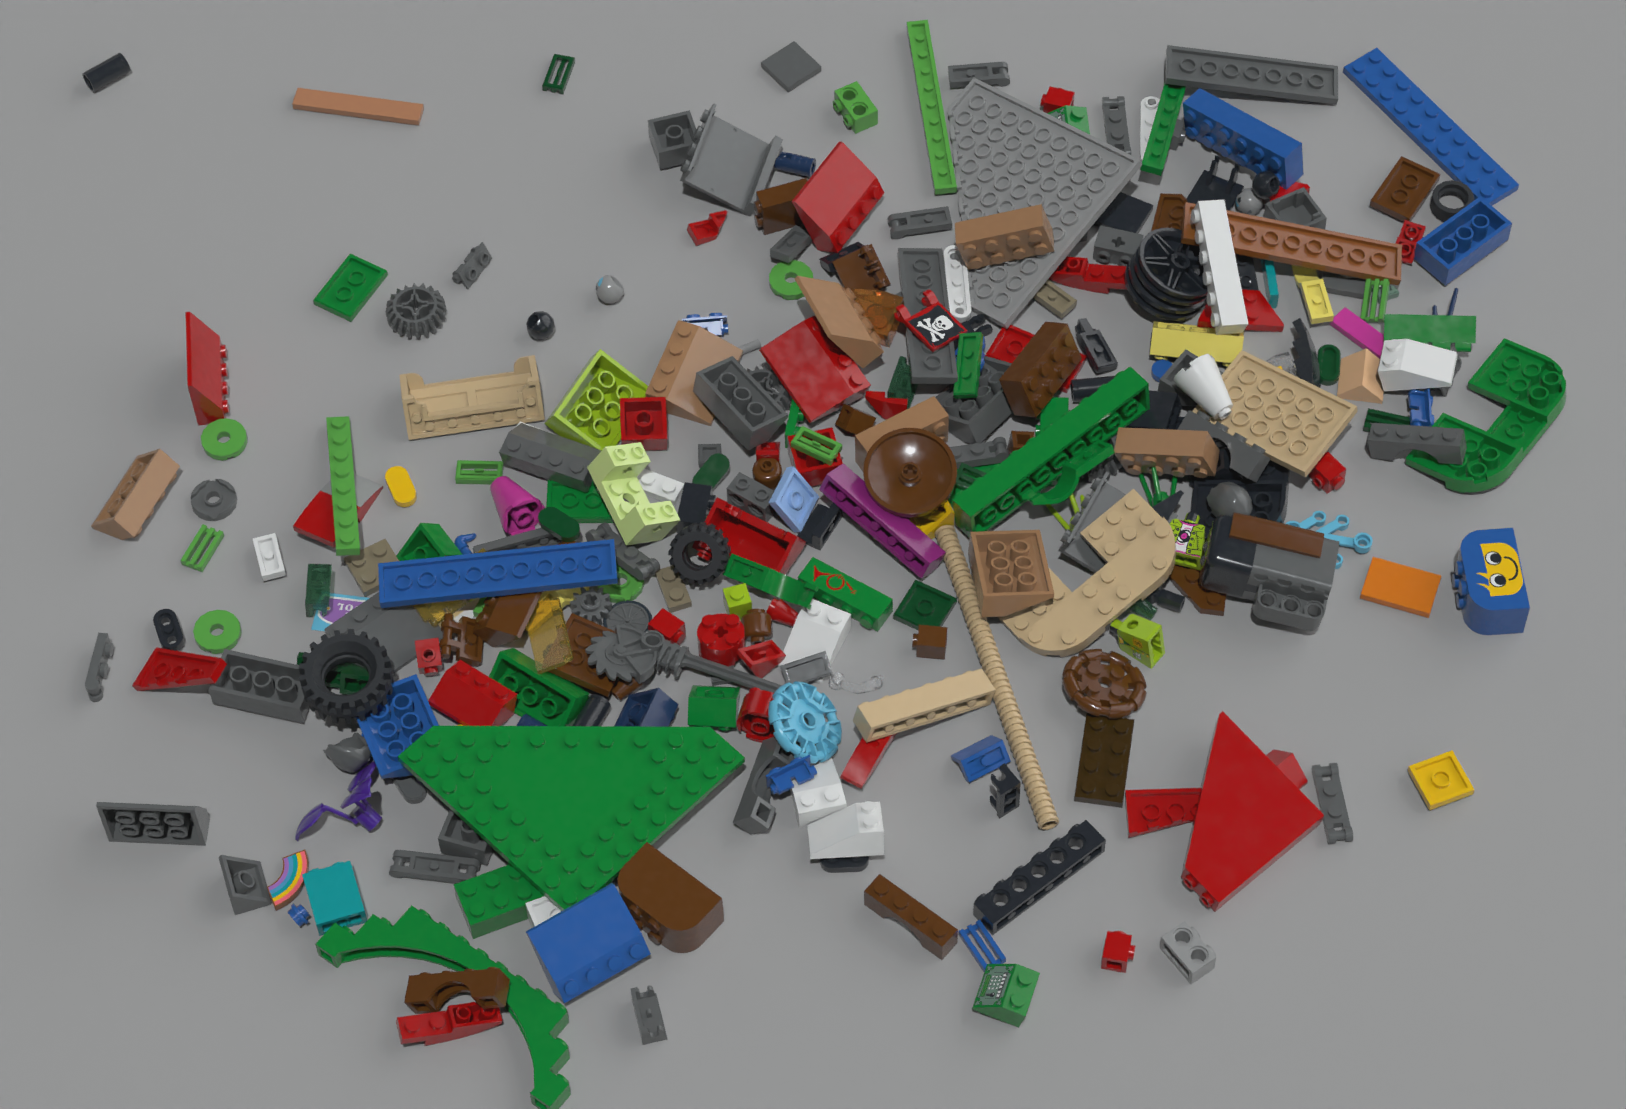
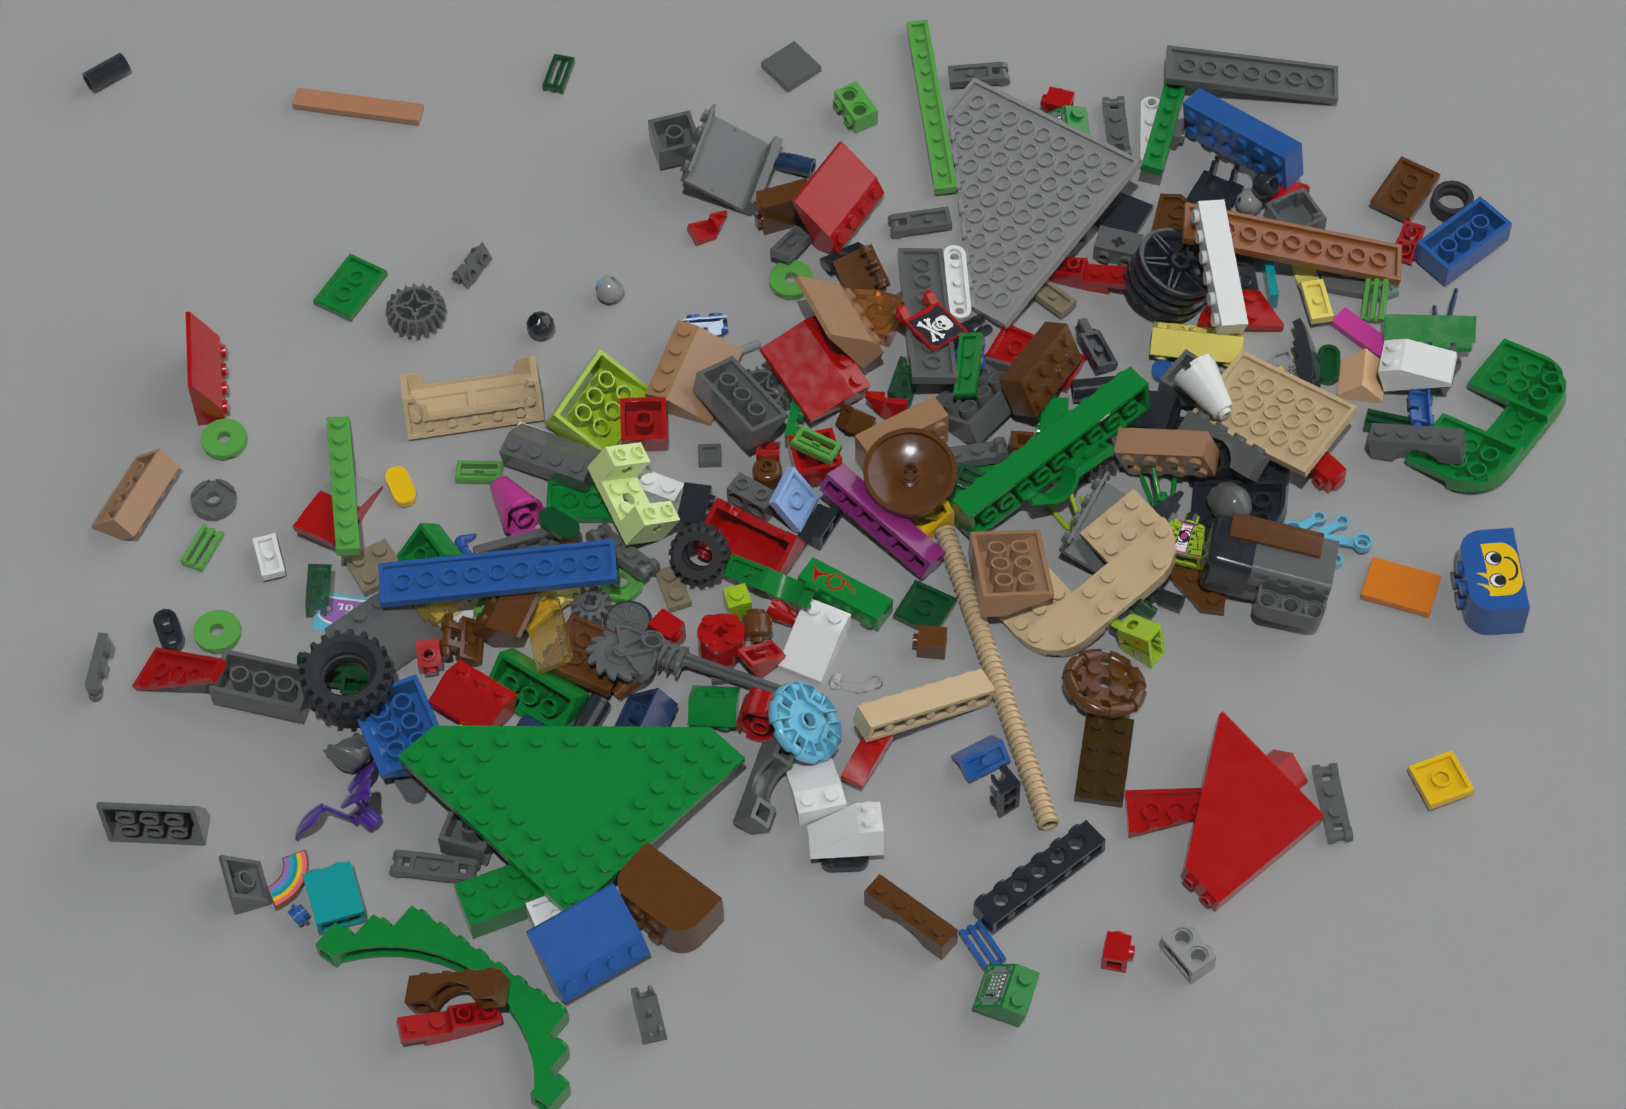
dark green tile [692,453,730,492] -> none
blue hinge [766,755,817,795] -> none
dark grey tile [780,651,833,684] -> none
medium nougat brick [955,204,1055,270] -> none
blue plate [1343,48,1519,206] -> none

